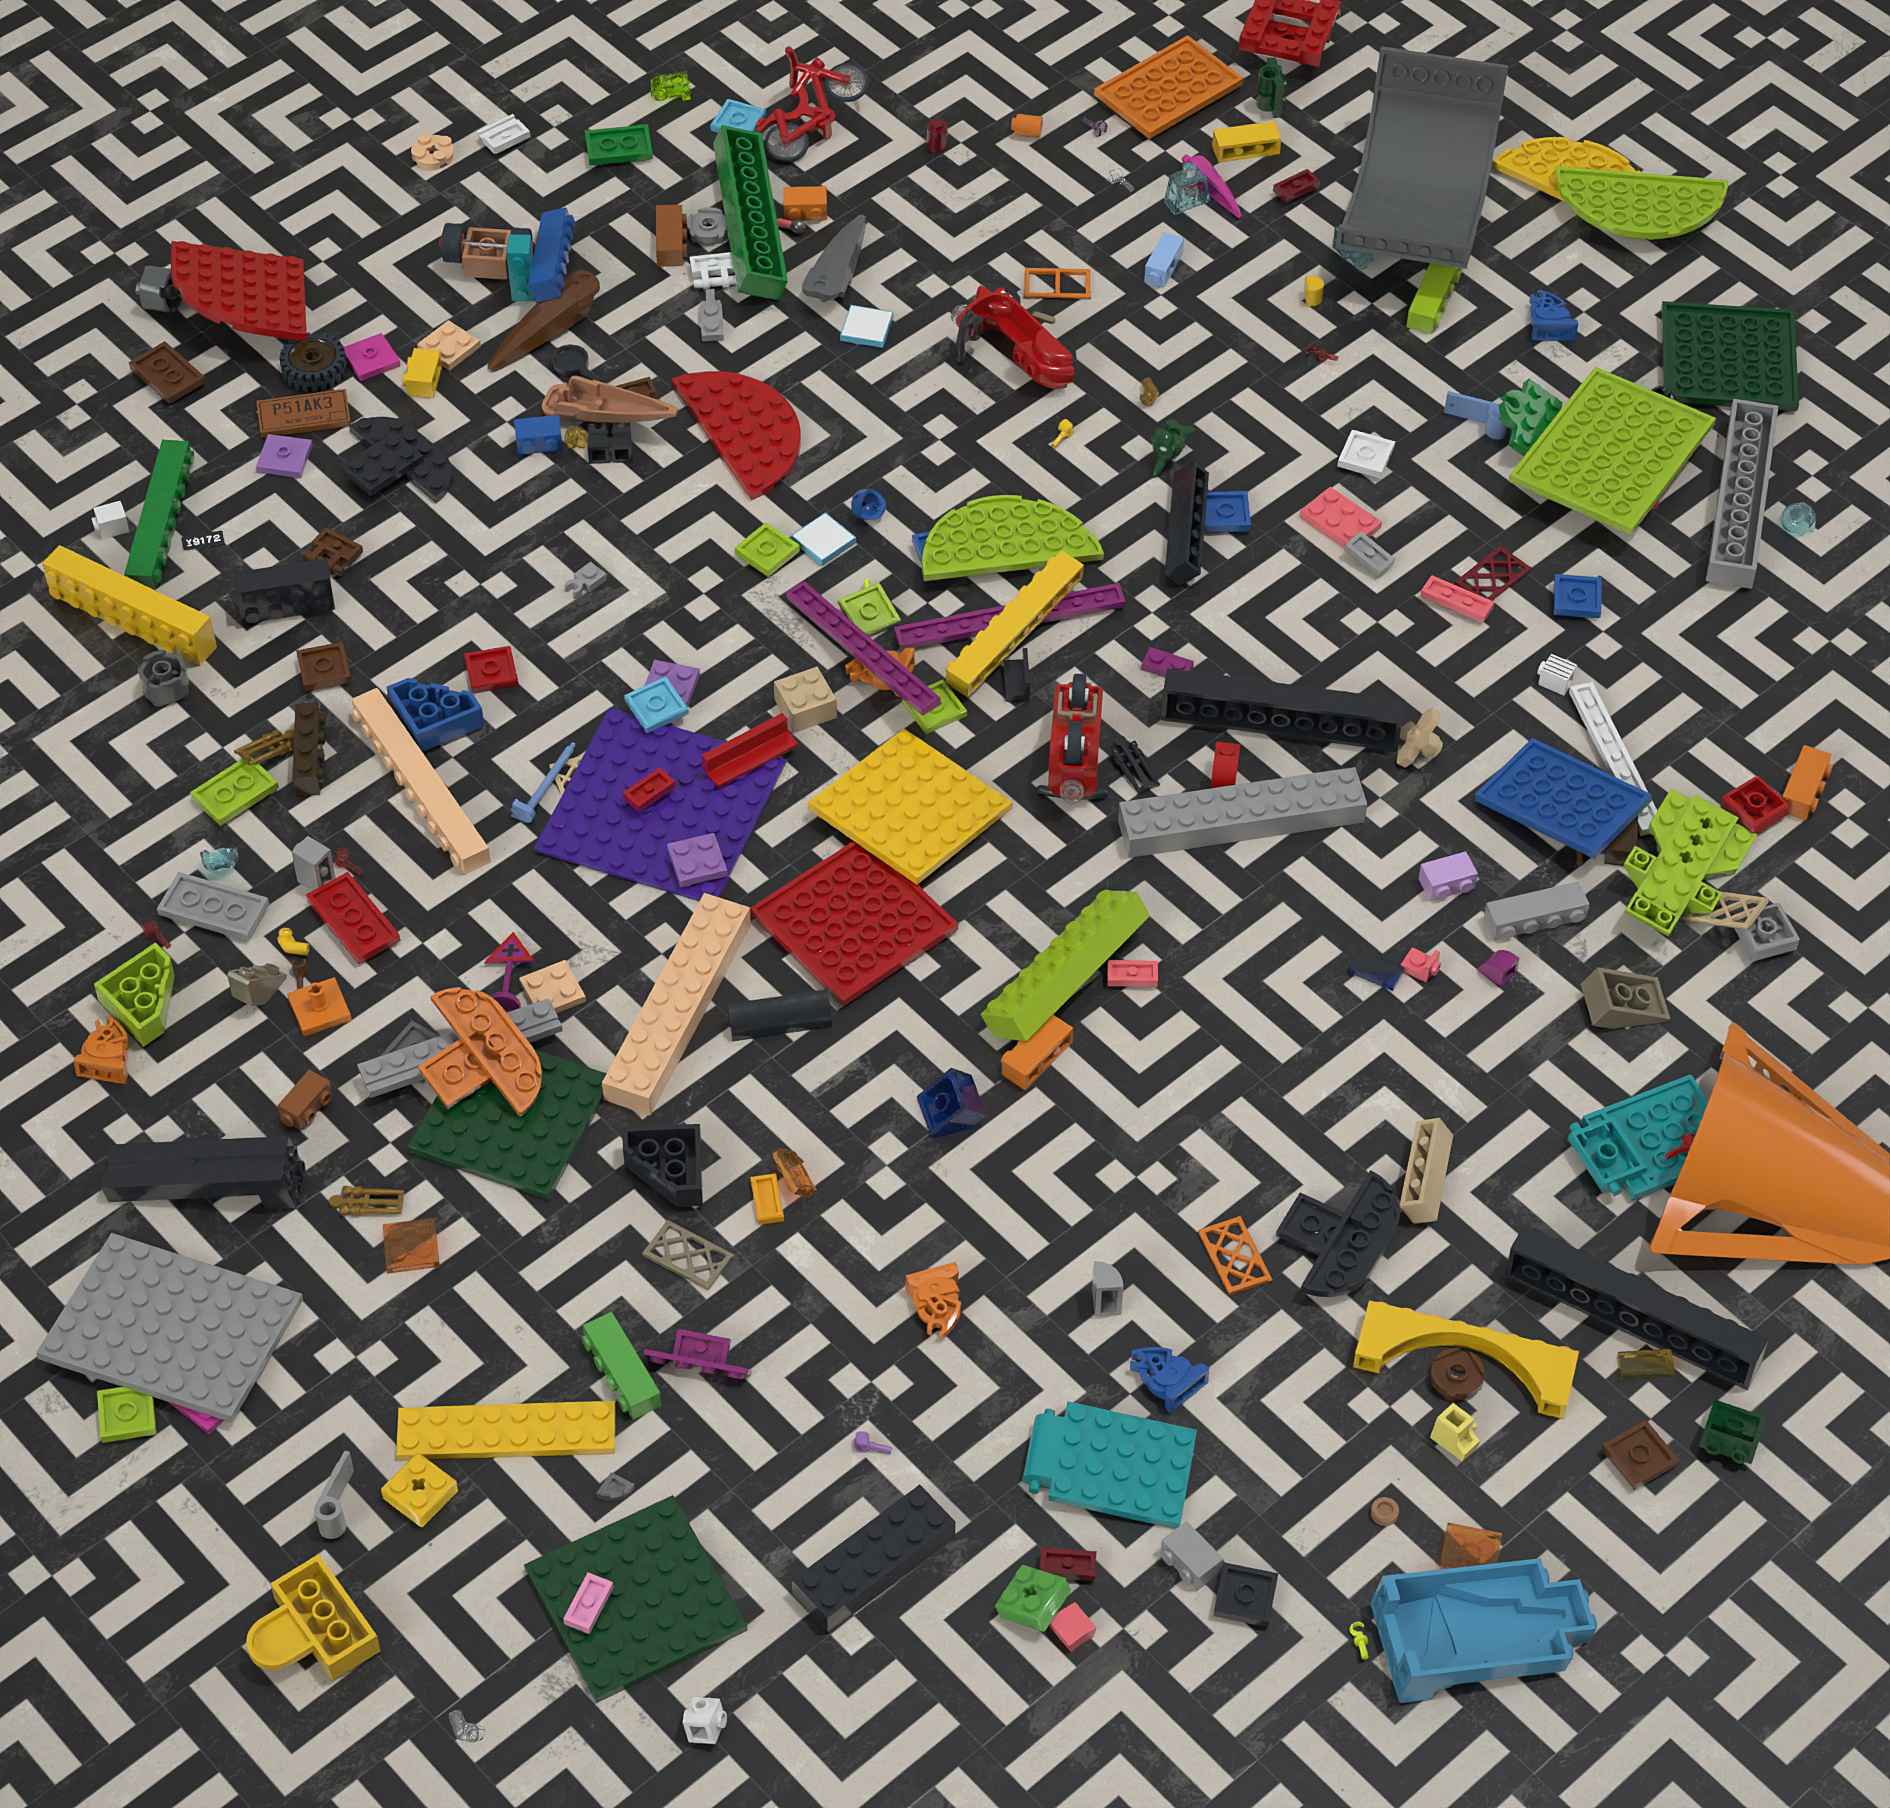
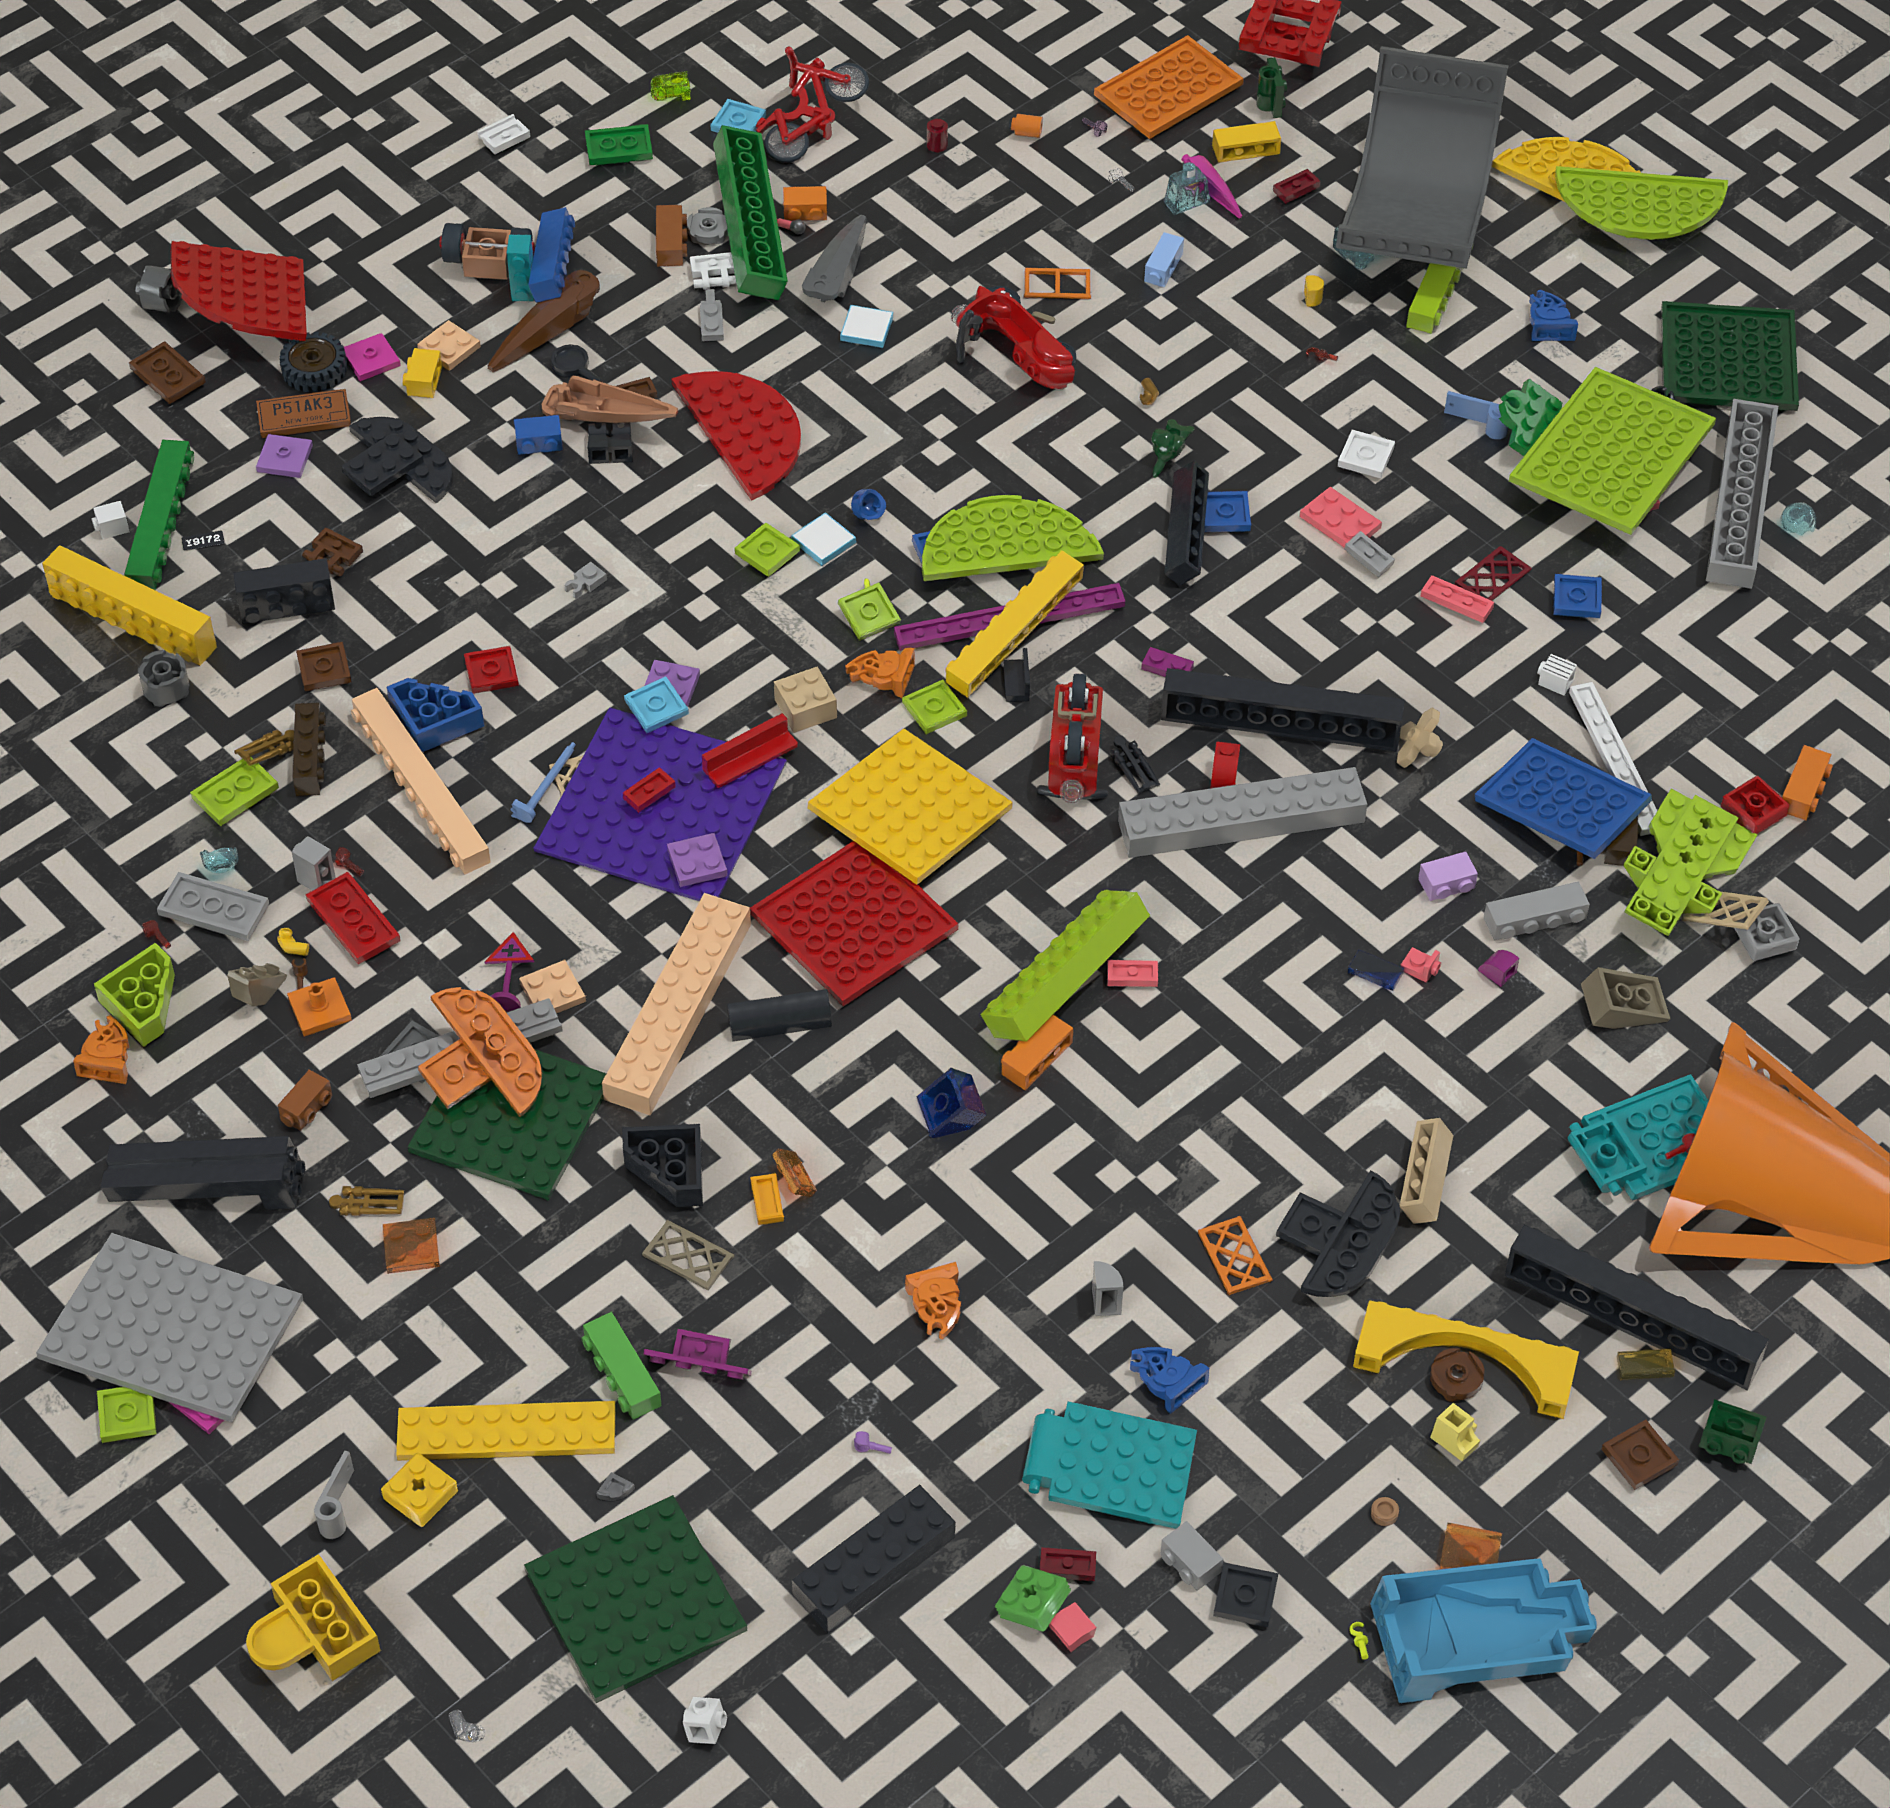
light nougat plate [411,133,455,170] -> none
bright pink plate [563,1573,614,1634] -> none
clear yellow plate [564,426,588,449] -> none
magenta plate [785,581,942,716] -> none
yellow hand [1051,419,1074,448] -> none

